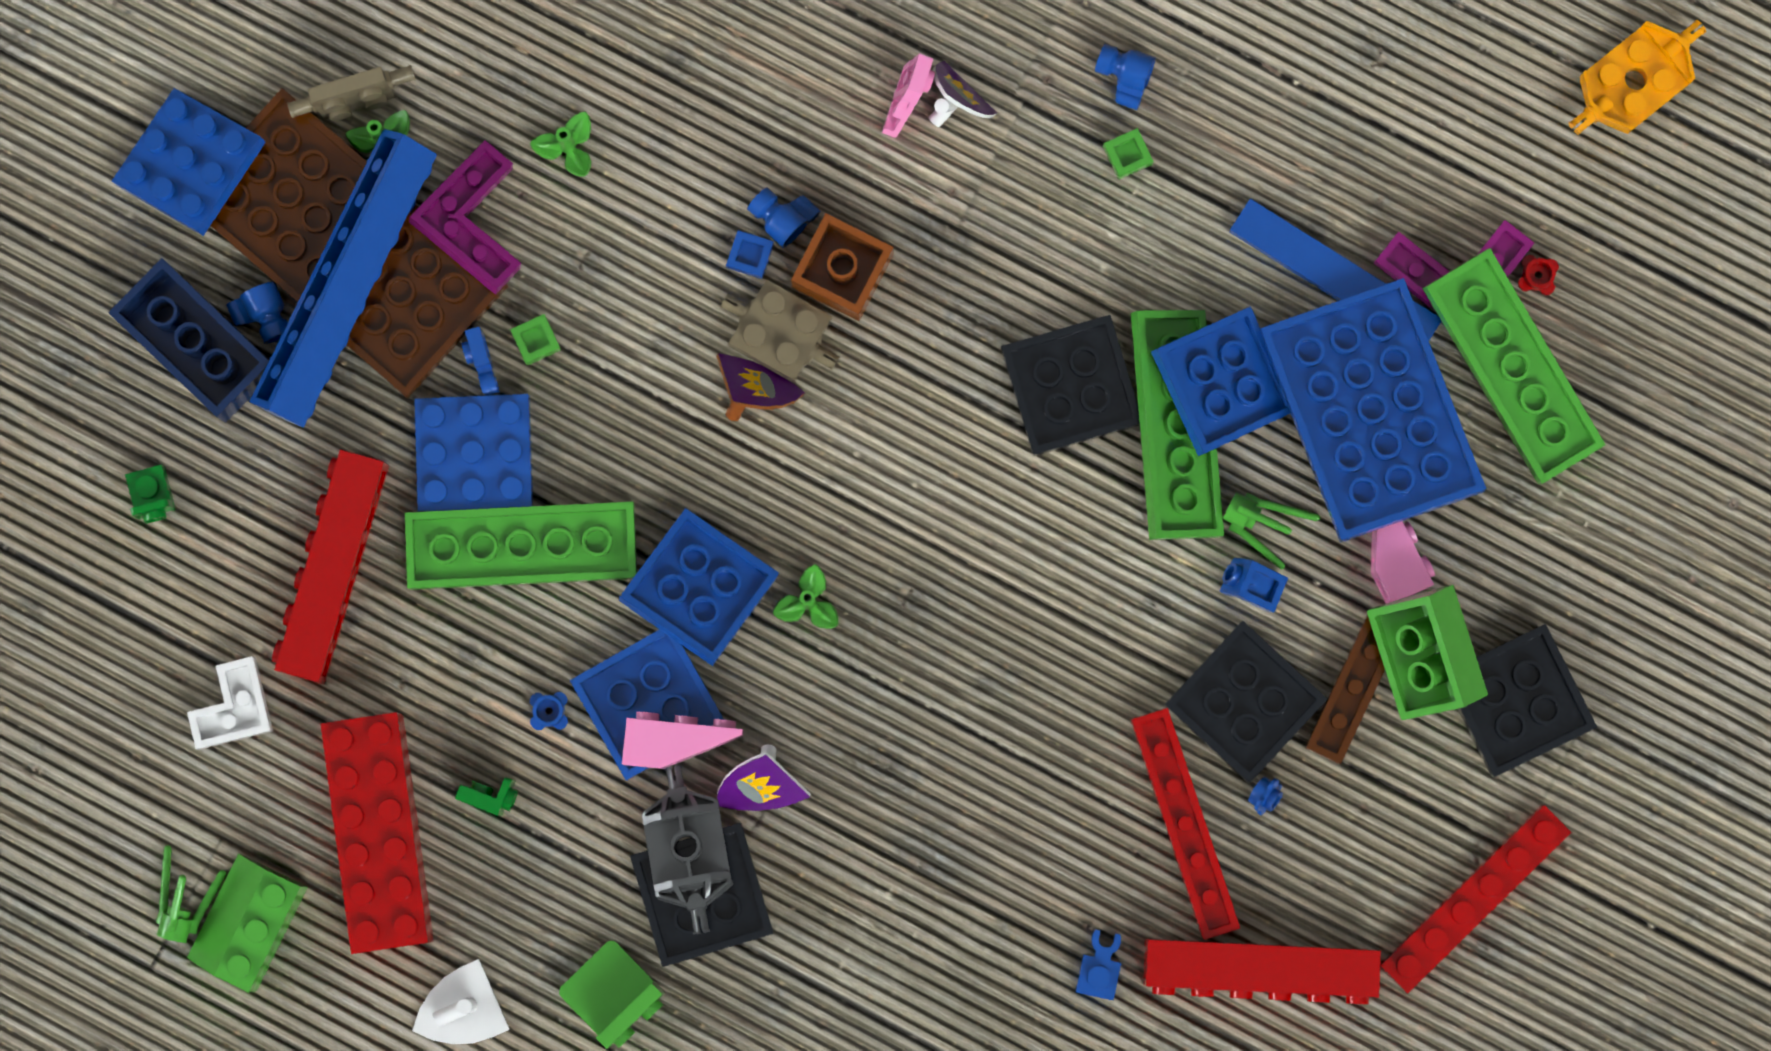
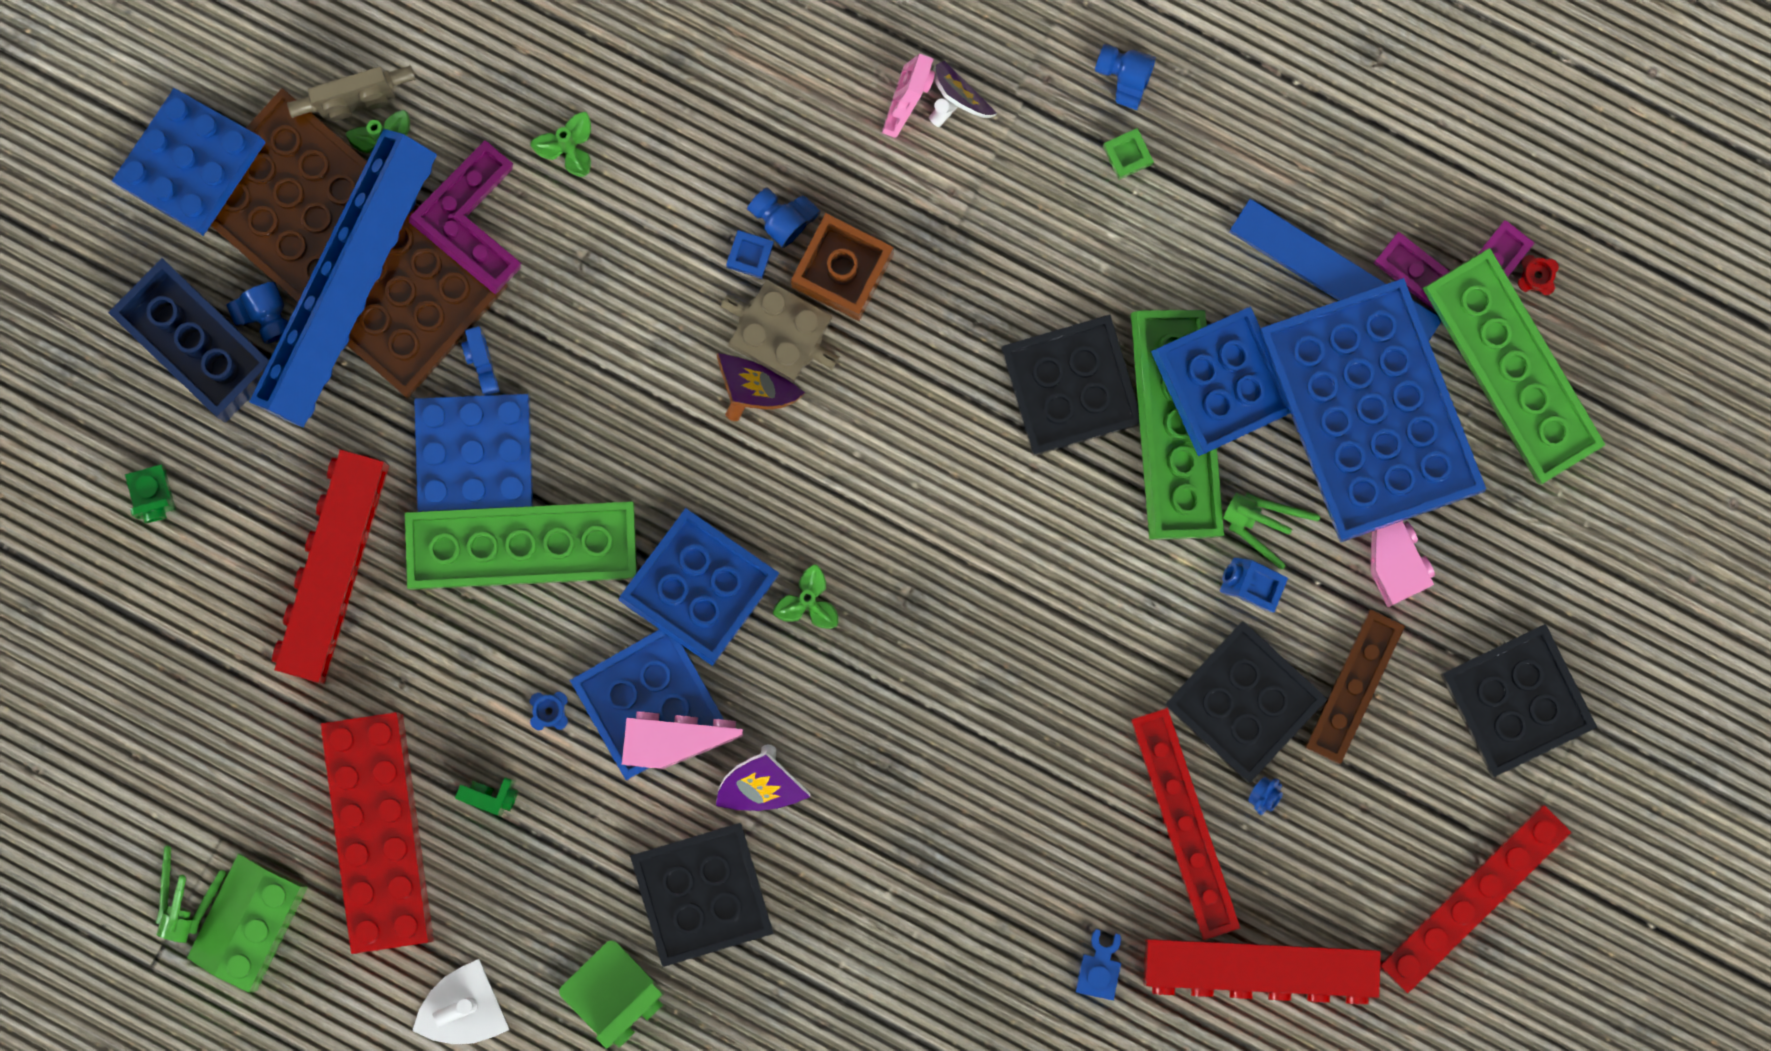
white plate [187,656,273,750] -> none
bright green plate [510,314,561,366] -> none
dark grey plate [642,765,733,934] -> none
bright green slope [1367,585,1488,720] -> none
light orange plate [1568,20,1706,135] -> none

